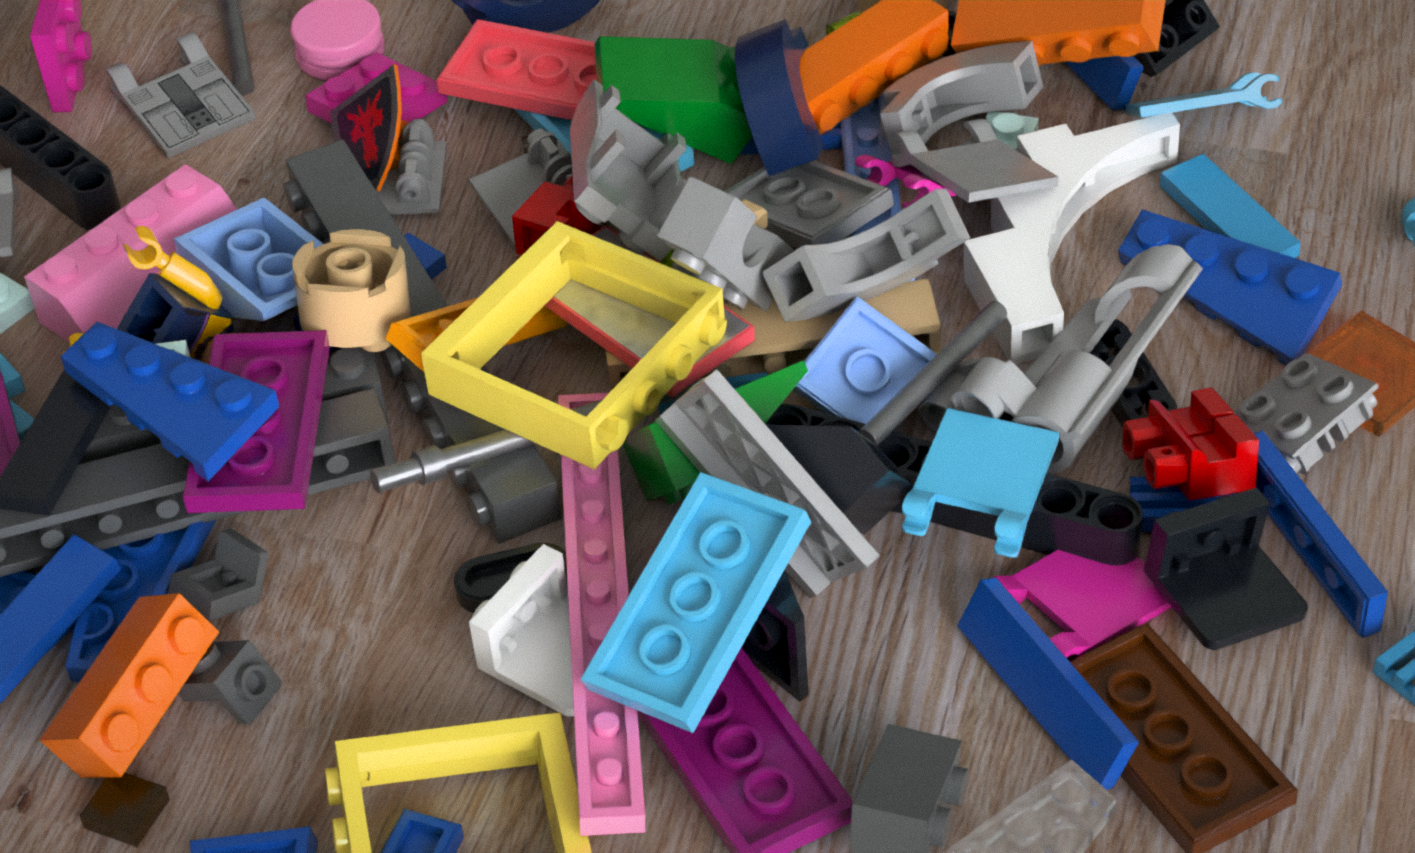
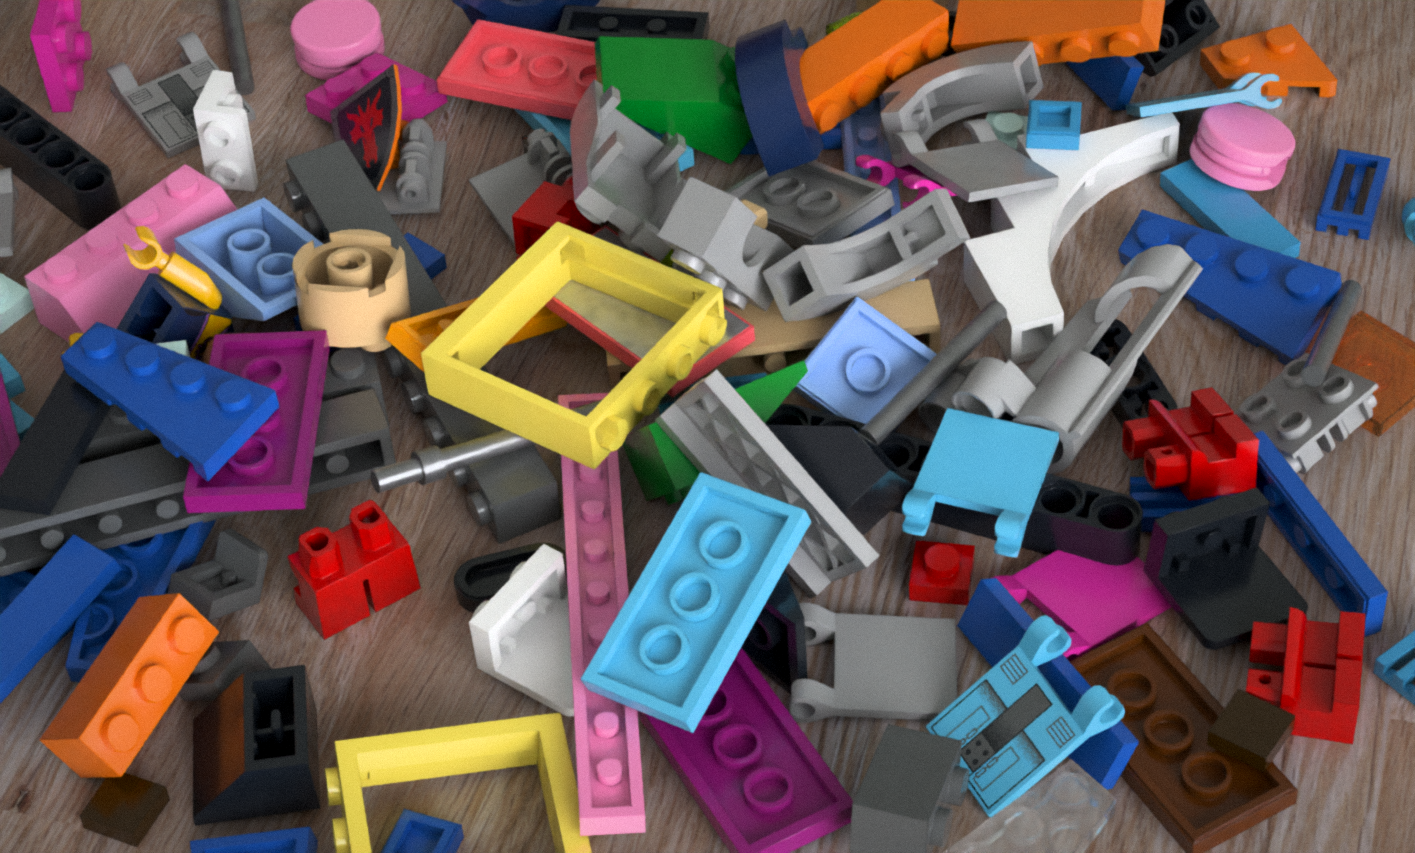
none -> white bracket [193,70,258,192]
none -> black slope [193,665,321,826]
none -> red hips [287,499,421,640]
none -> black plate [556,5,710,42]
none -> light grey flag [790,603,957,723]
none -> red plate [909,540,975,606]
none -> medium azure flag [926,615,1125,820]
none -> dark azure tile [1026,100,1082,150]
none -> bright pink head [1190,103,1295,191]
none -> orange wing [1200,24,1337,97]
none -> dark brown tile [1207,689,1296,772]
none -> red hips [1246,607,1366,744]
none -> dark grey bar [1301,280,1362,387]
none -> blue tile [1315,149,1391,240]

